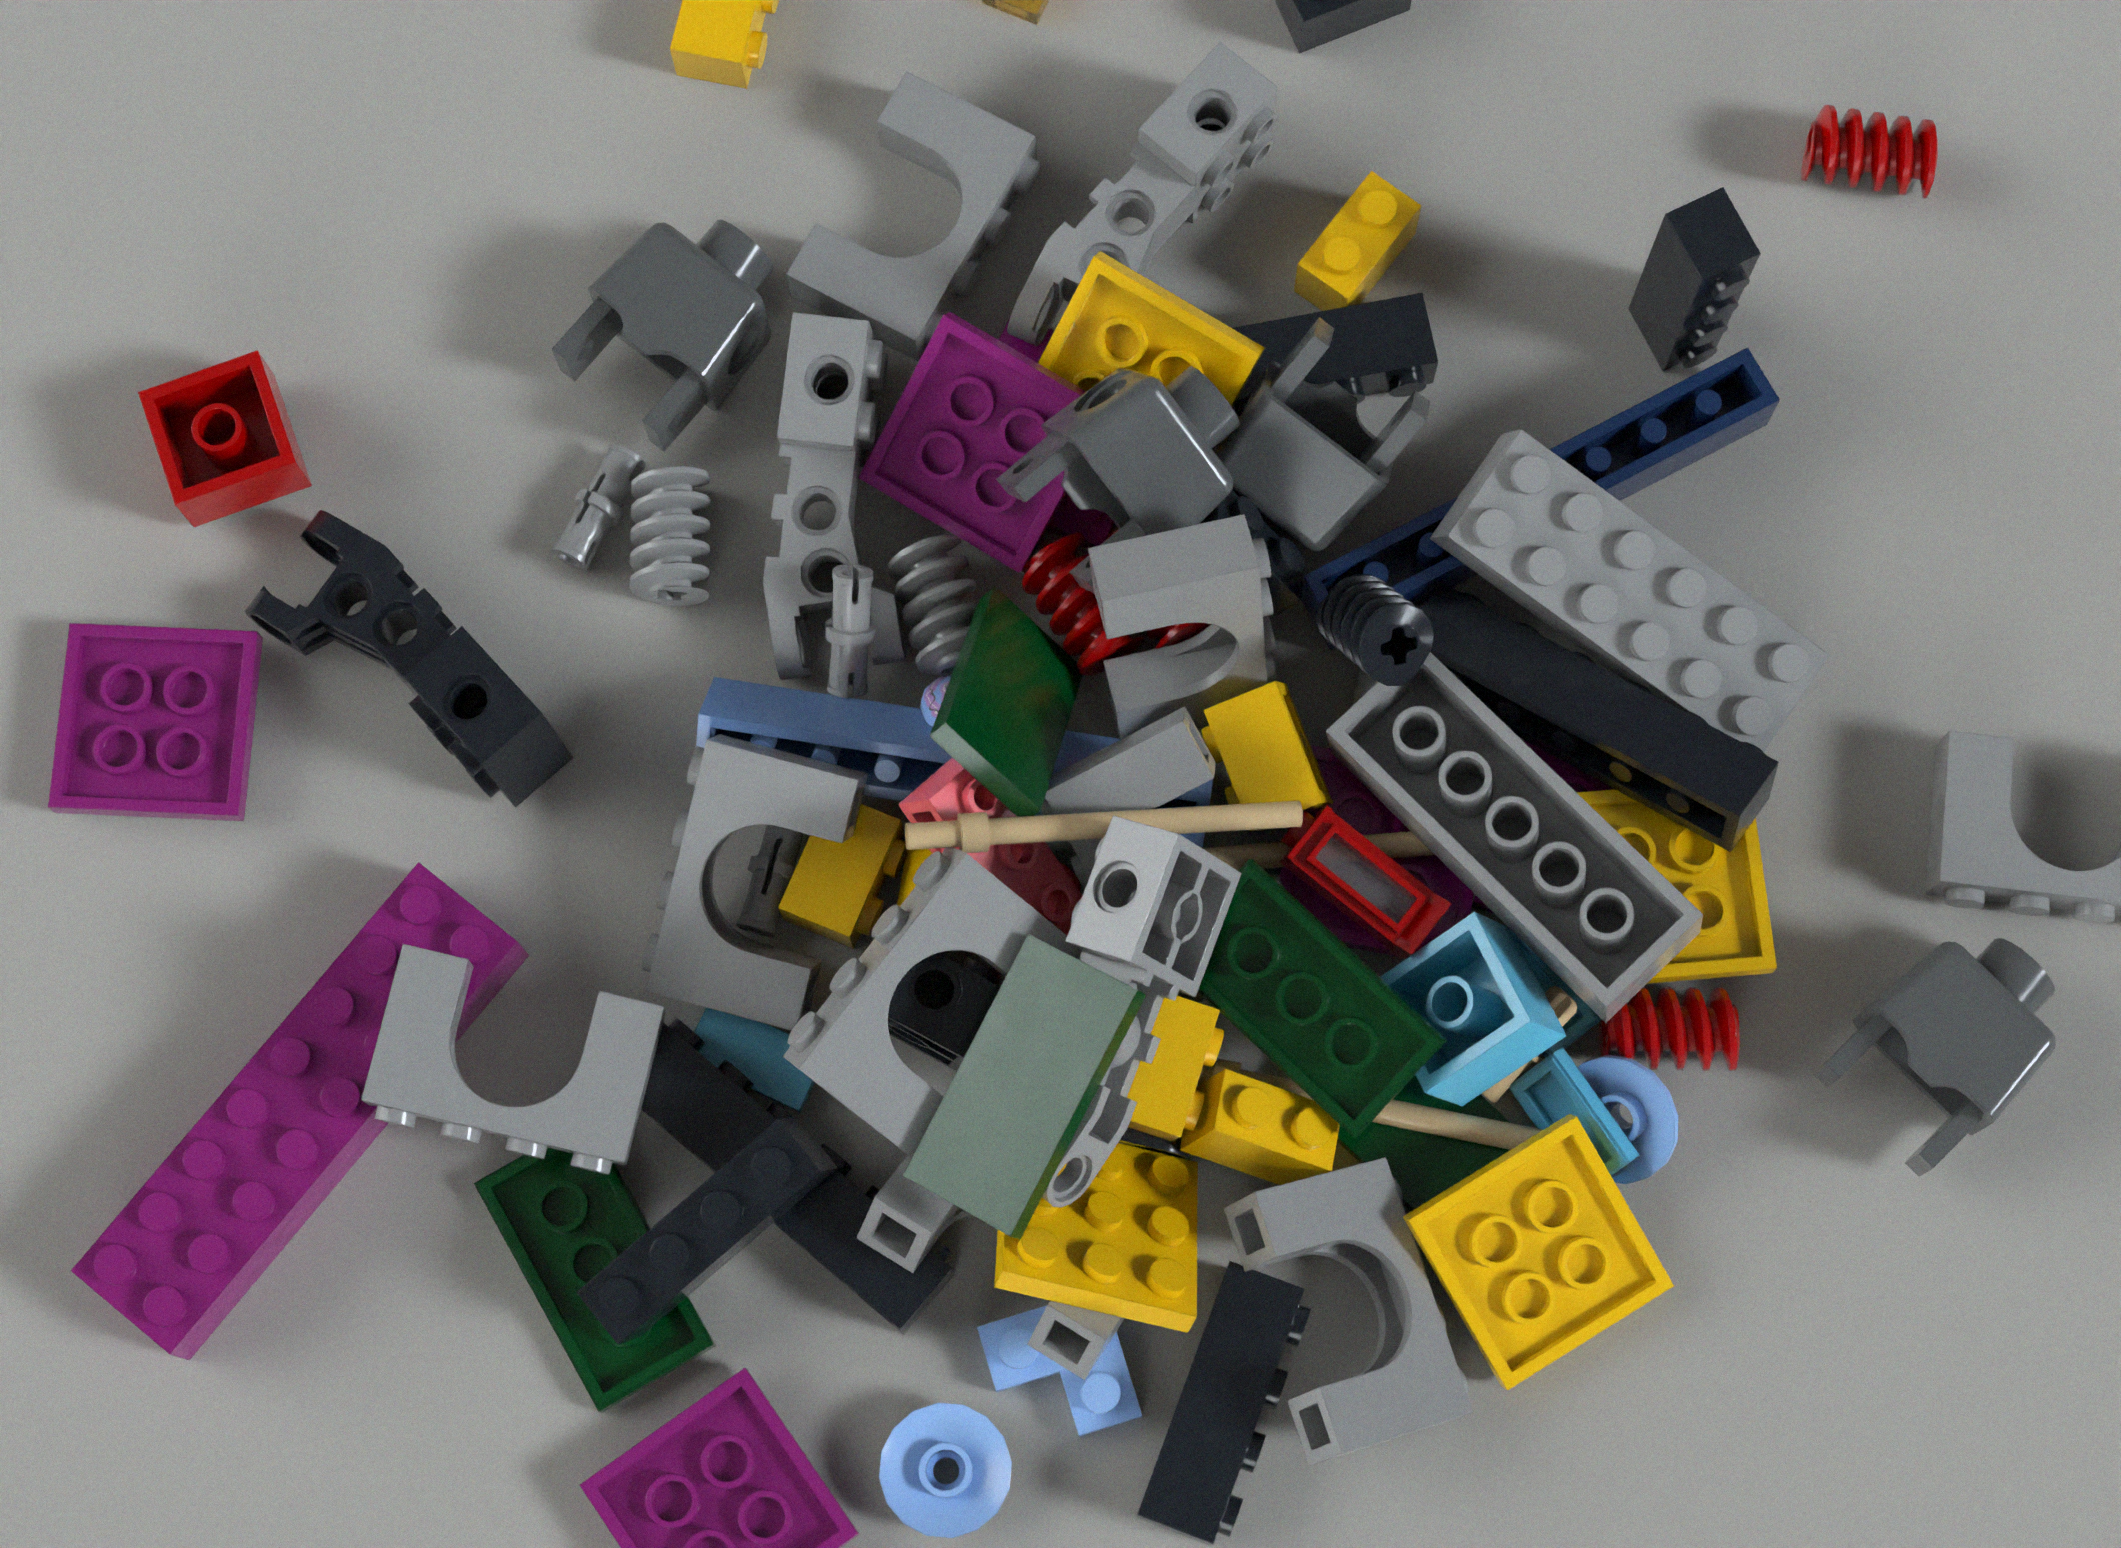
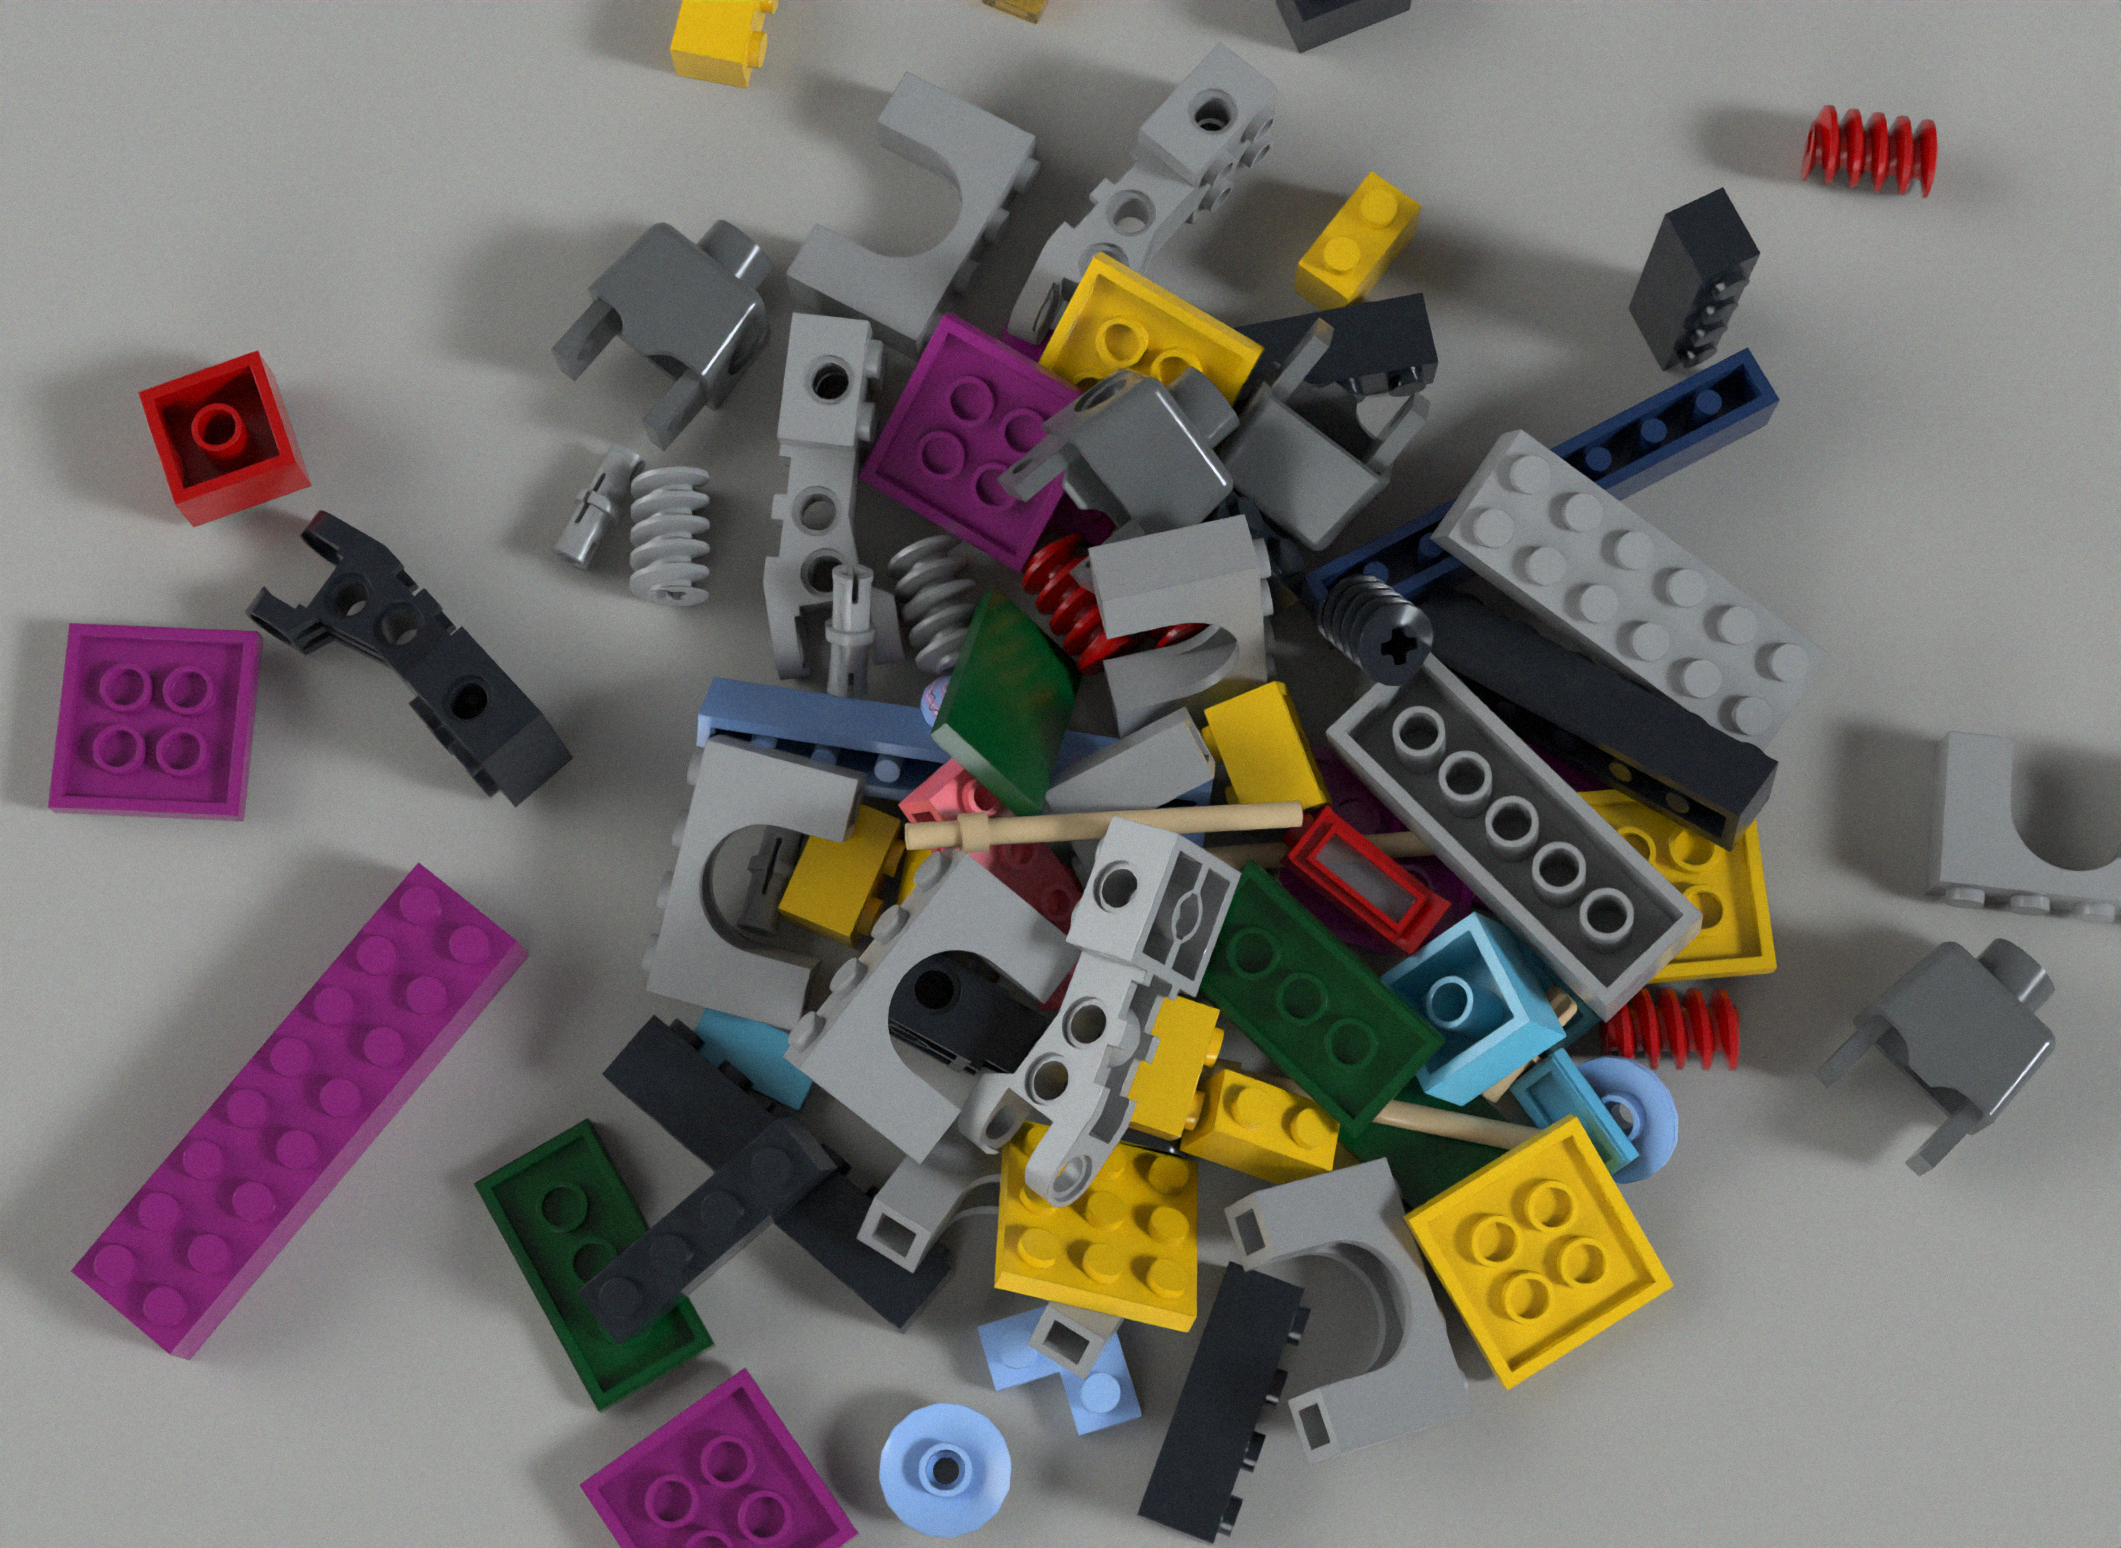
light grey arch [361,944,666,1175] -> none
tile [903,934,1146,1240] -> none

